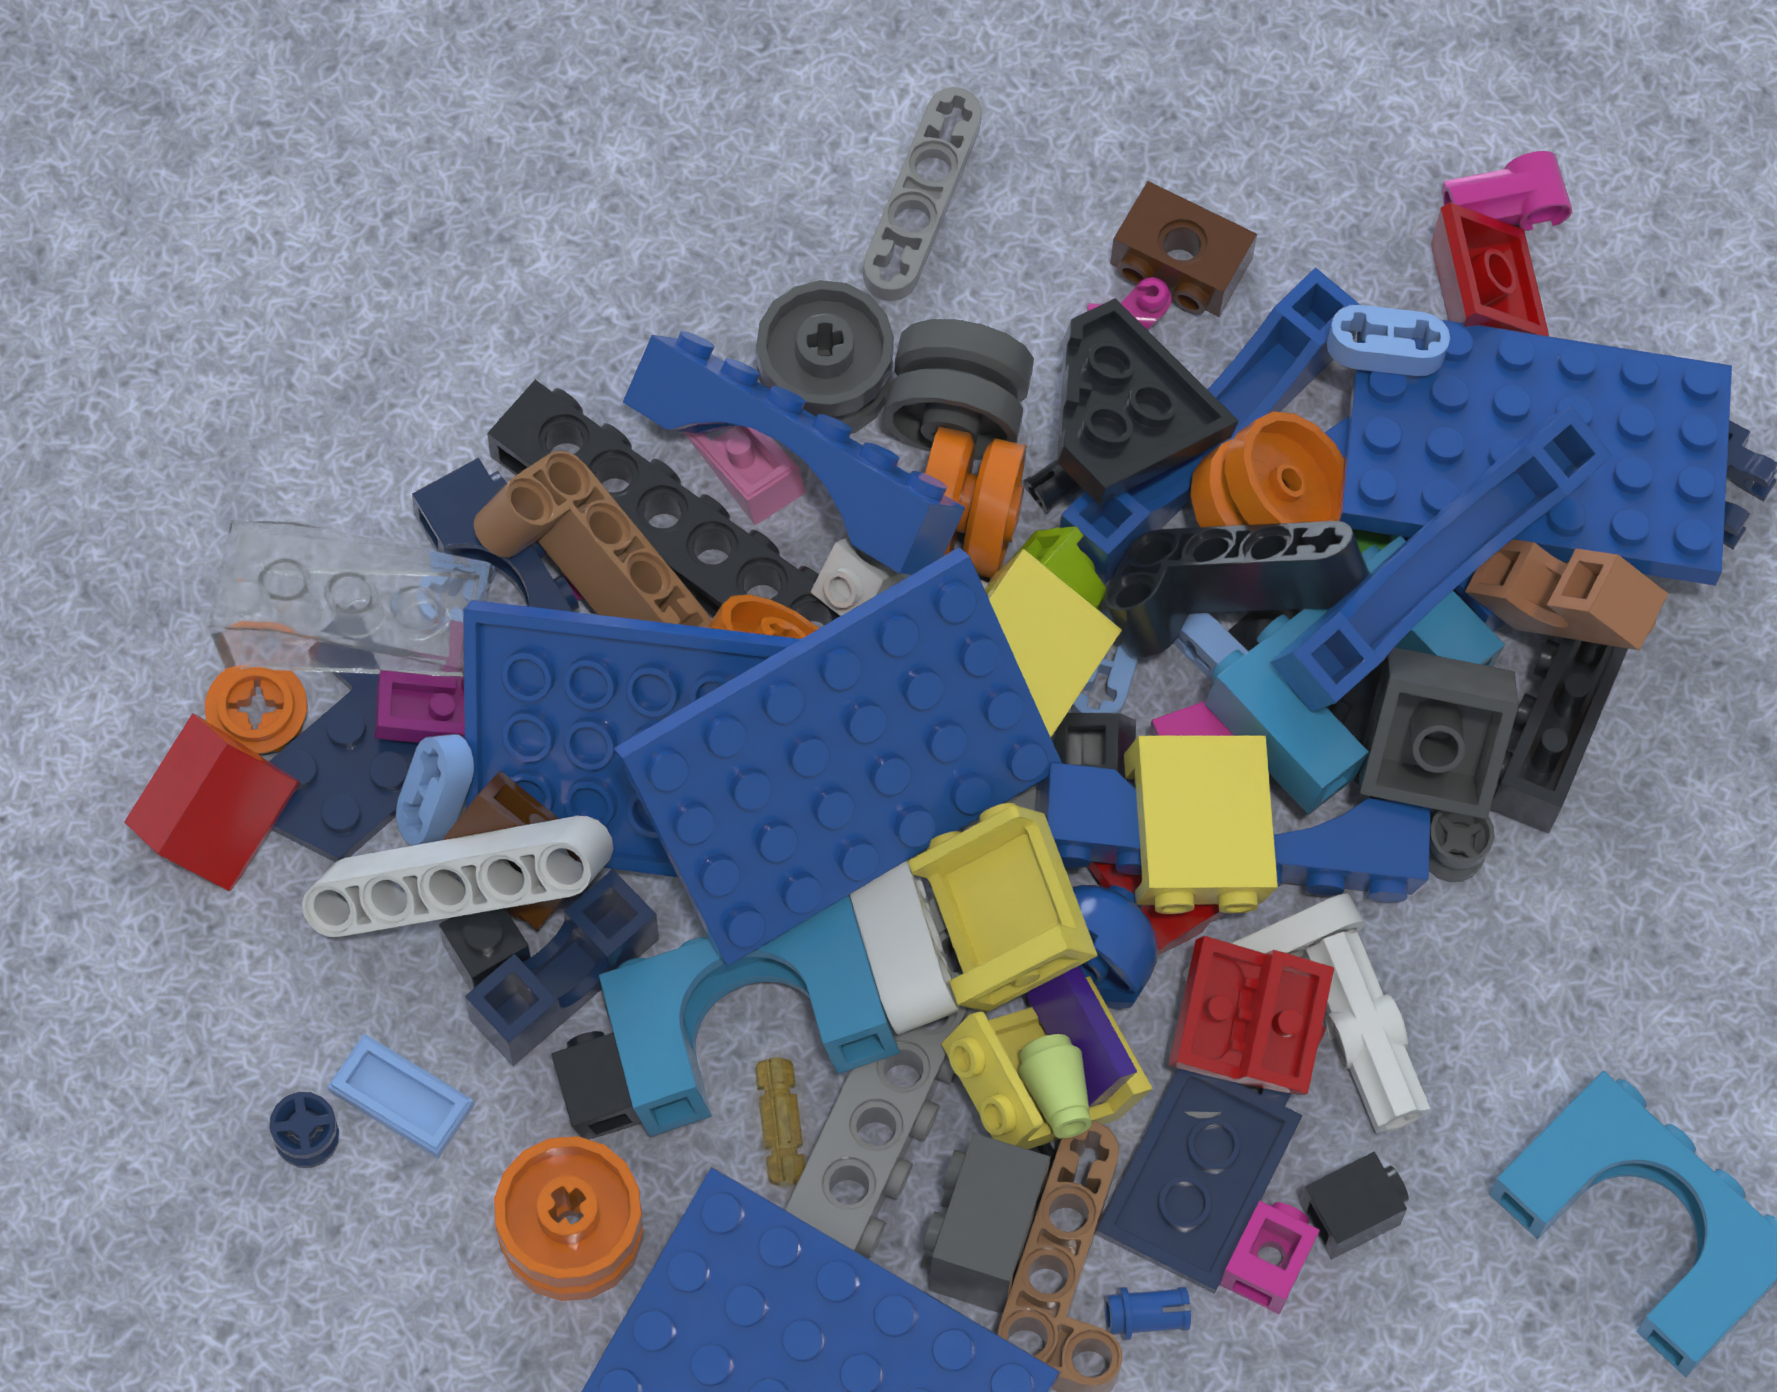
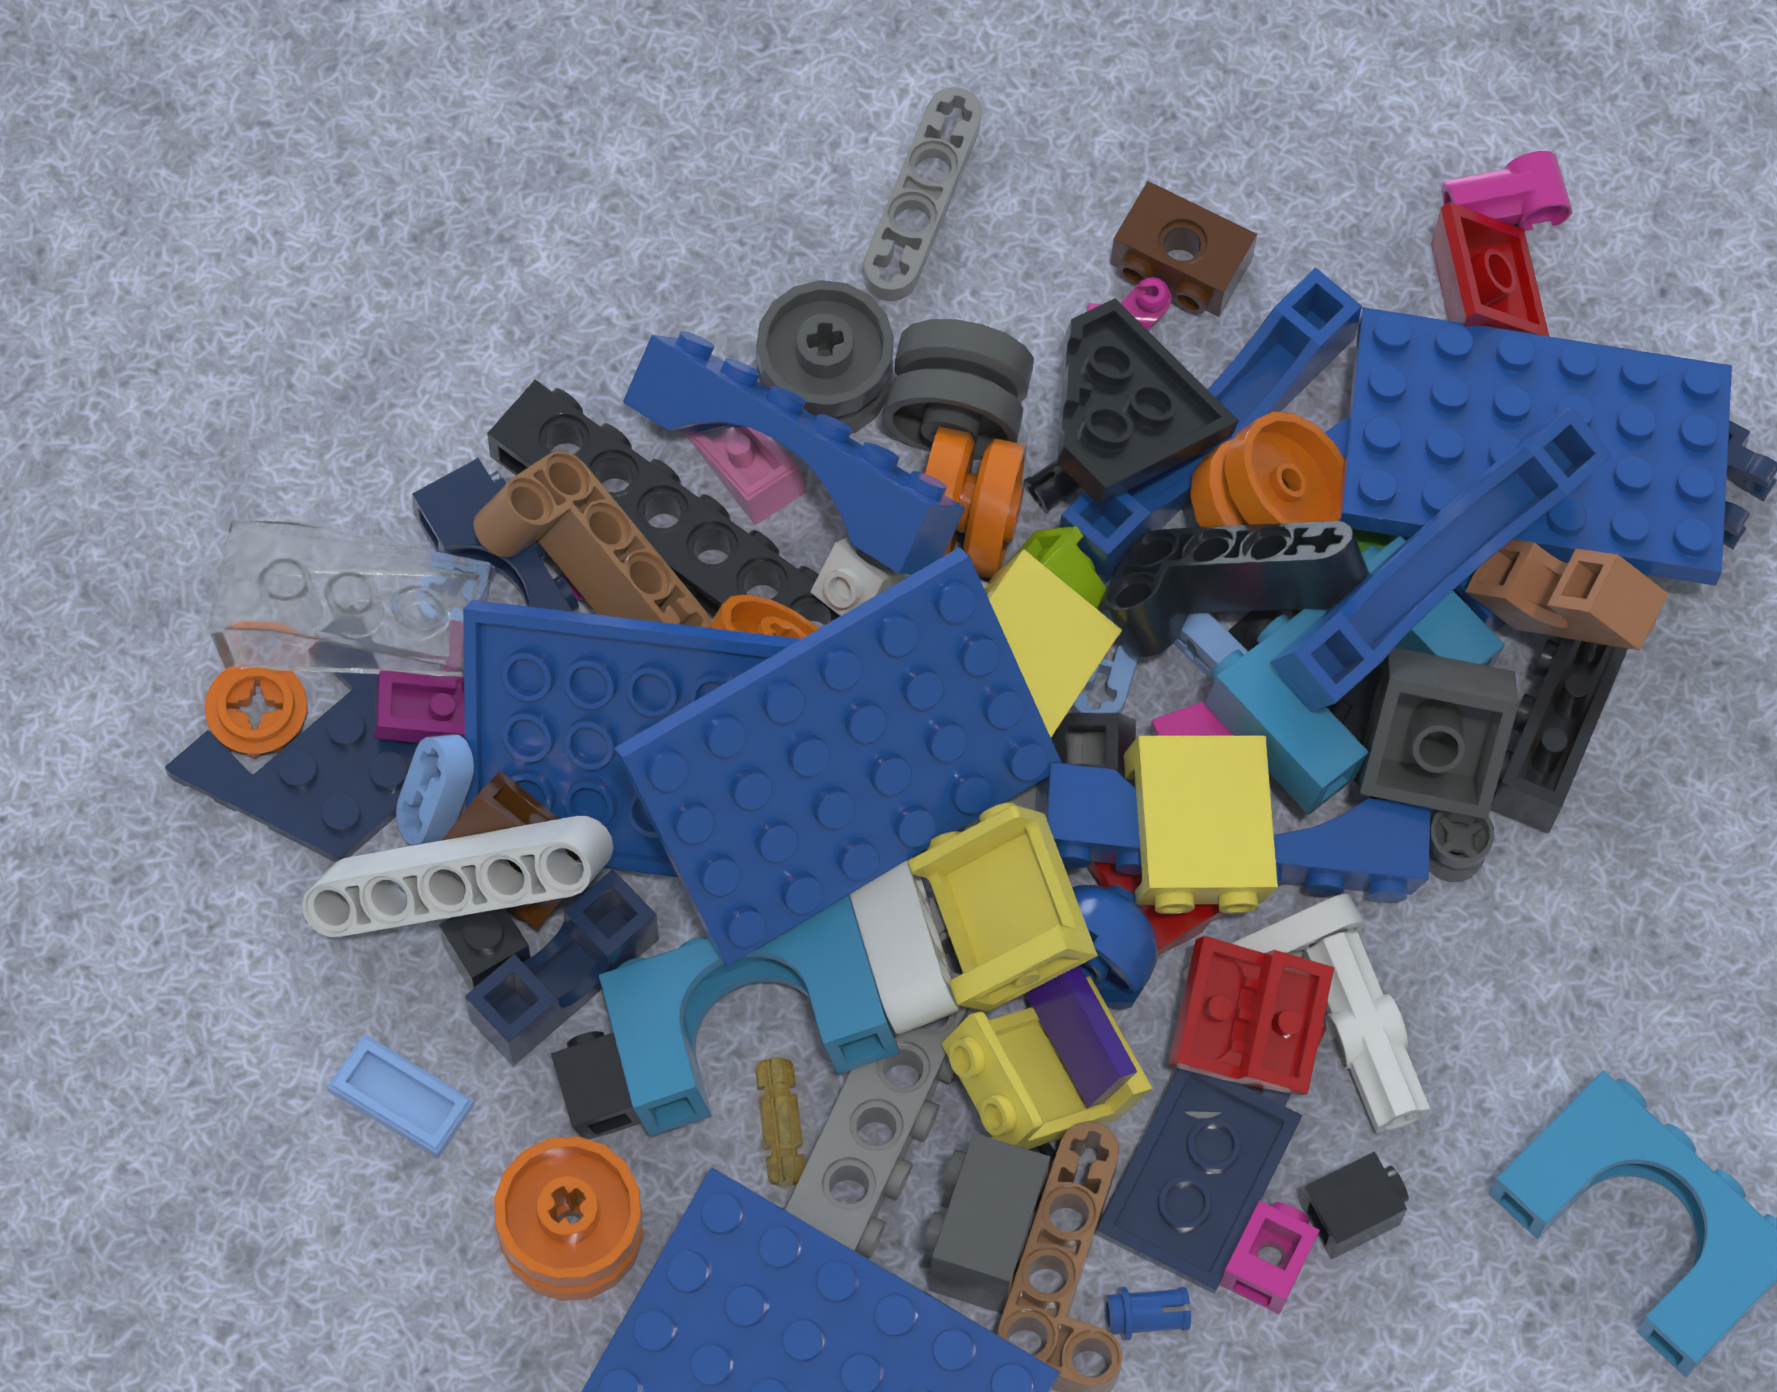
red slope [124,713,301,891] -> none
dark blue wheel [269,1092,340,1168] -> none
yellowish green cone [1018,1034,1092,1138] -> none
light blue beam [1326,305,1450,376] -> none

